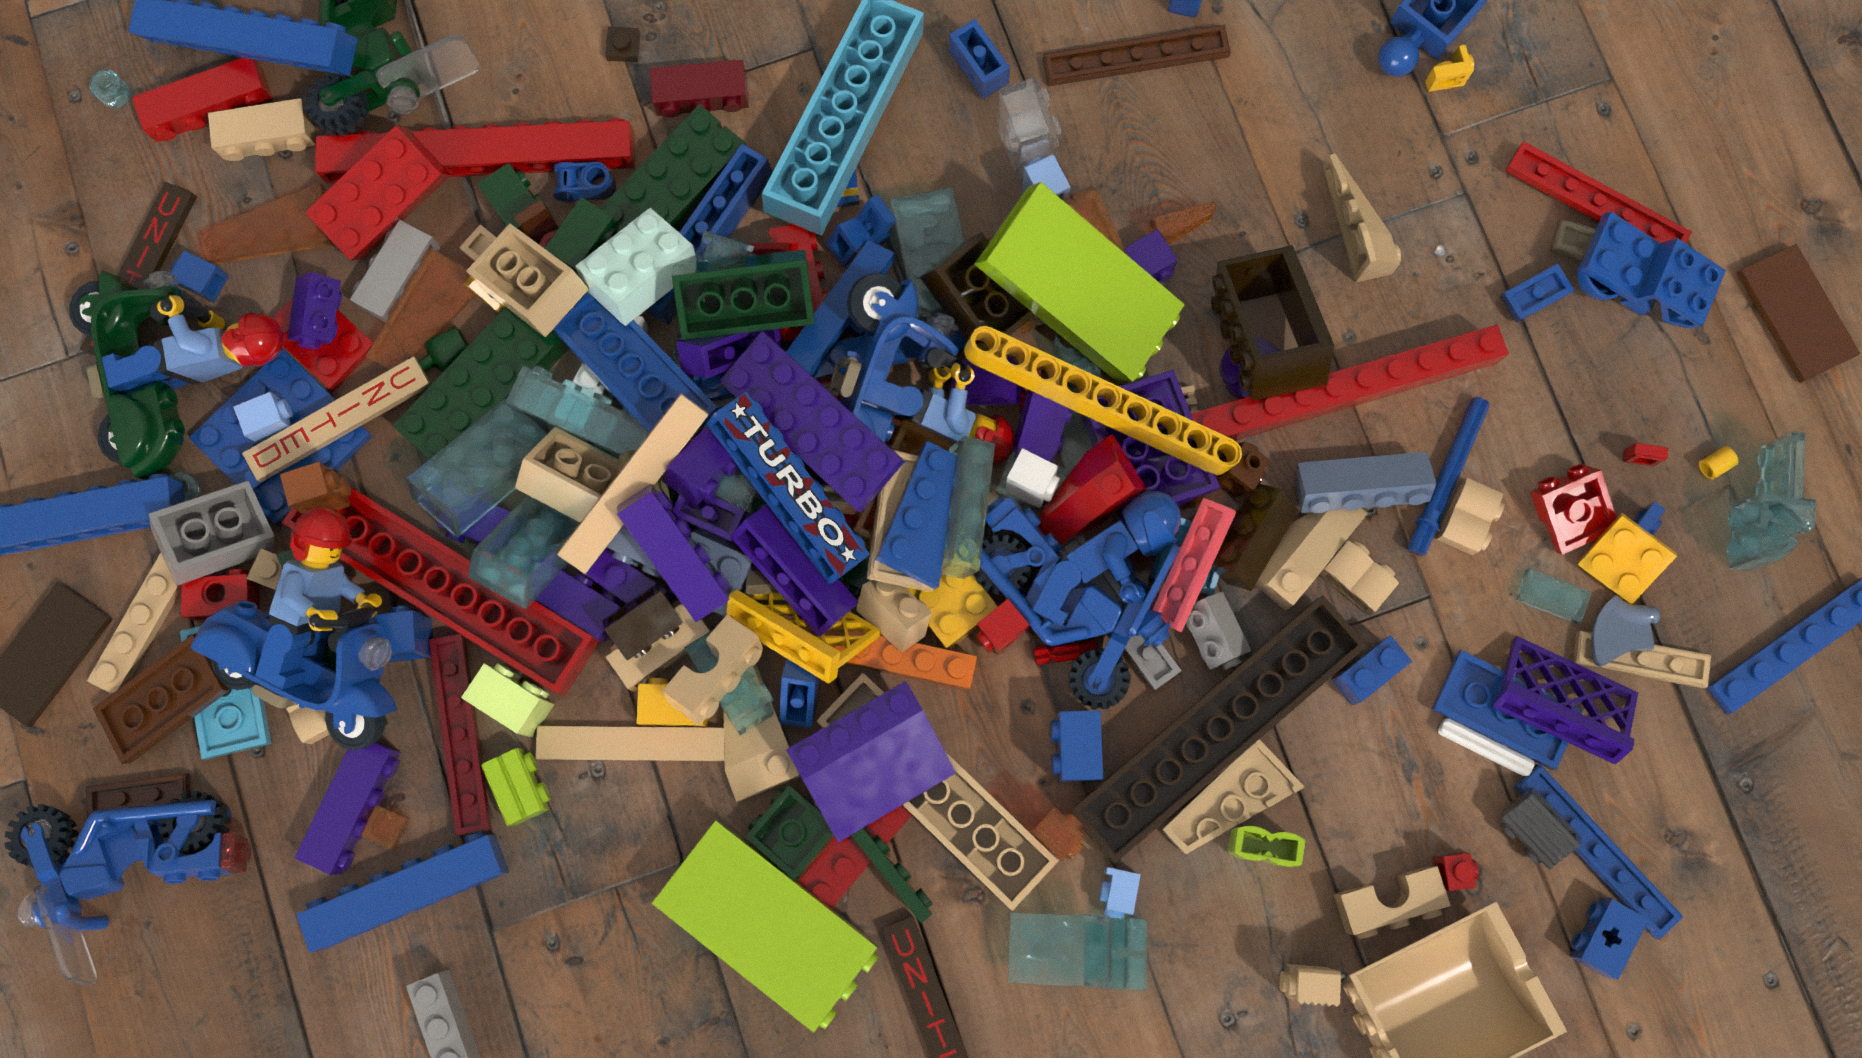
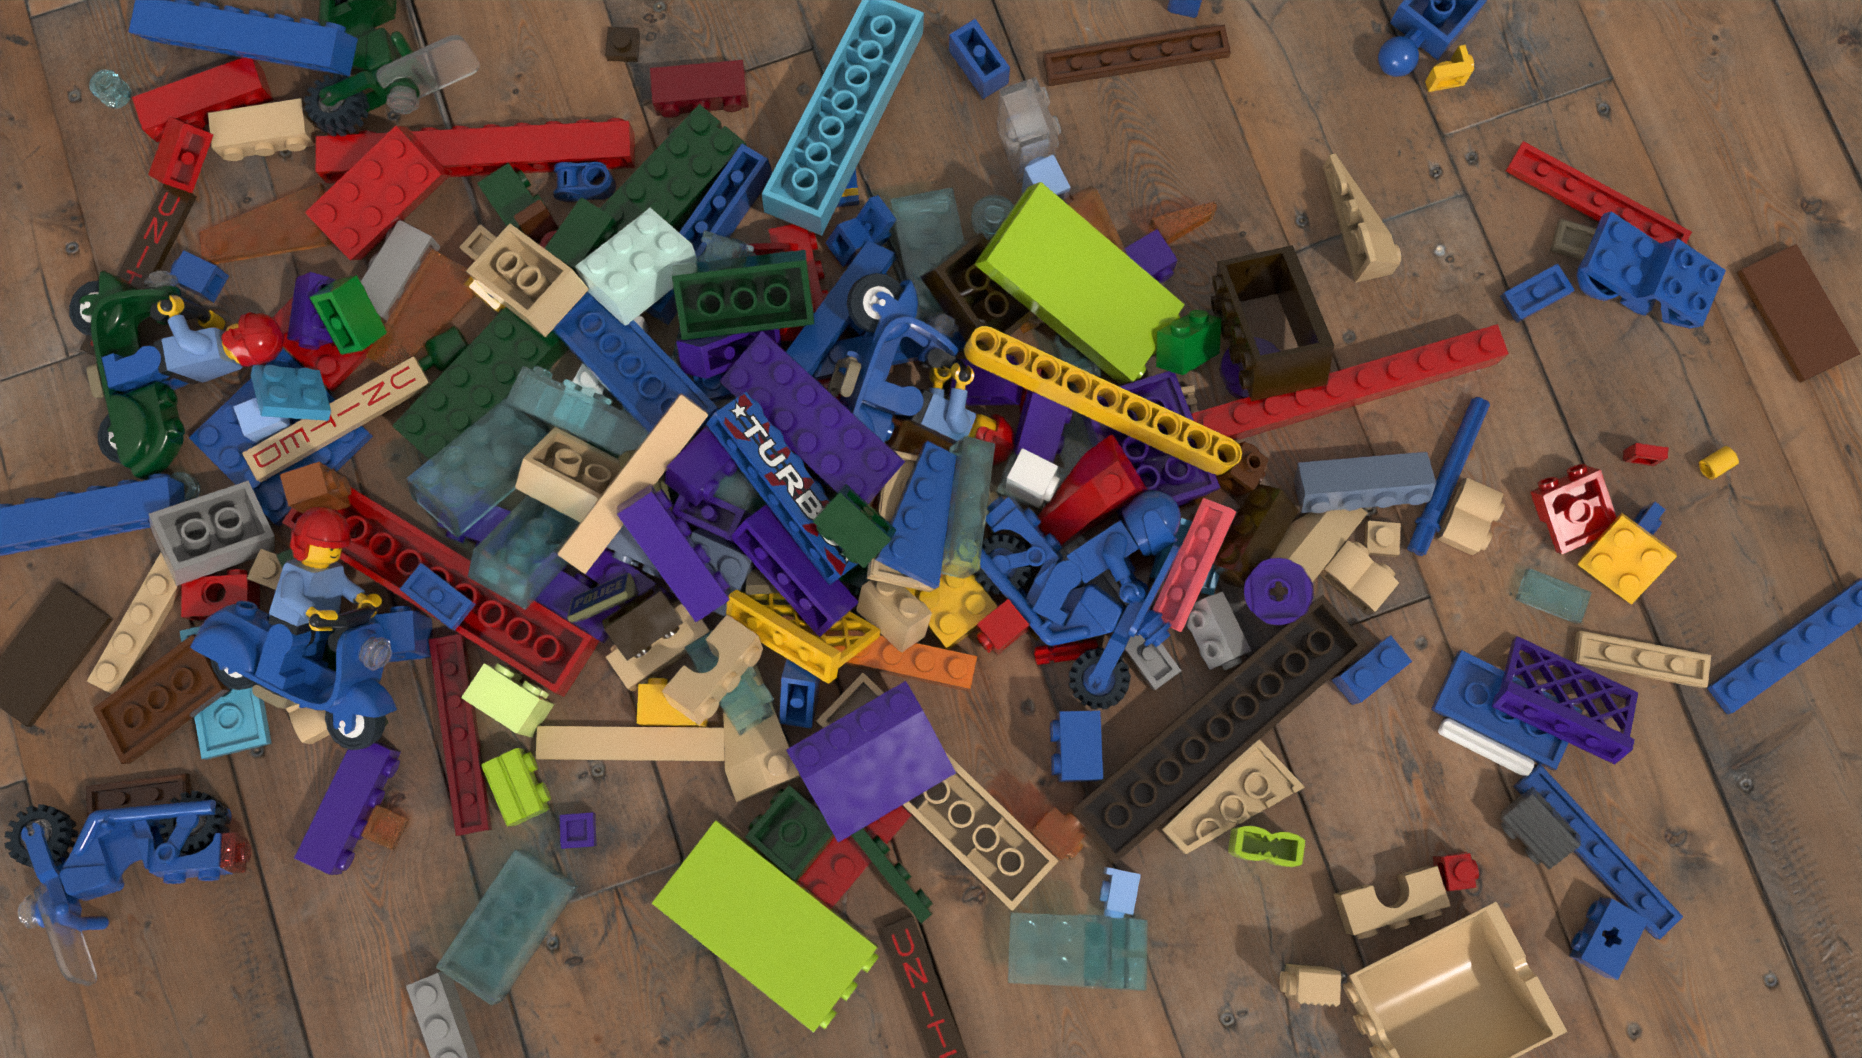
blue brick [296,831,509,953] -> none
sand blue arm [1591,595,1660,667] -> none
clear light blue piece [1727,432,1816,571] -> none
none -> red brick [148,116,214,193]
none -> dark azure plate [251,365,331,421]
none -> green brick [310,275,388,355]
none -> blue plate [400,563,476,631]
none -> clear light blue brick [436,849,579,1006]
none -> dark purple plate [559,812,597,849]
none -> olive slope [567,573,639,623]
none -> dark green brick [813,484,896,568]
none -> clear light blue plate [971,194,1014,241]
none -> green brick [1156,310,1221,375]
none -> dark purple plate [1244,558,1314,625]
none -> tan plate [1364,521,1401,557]

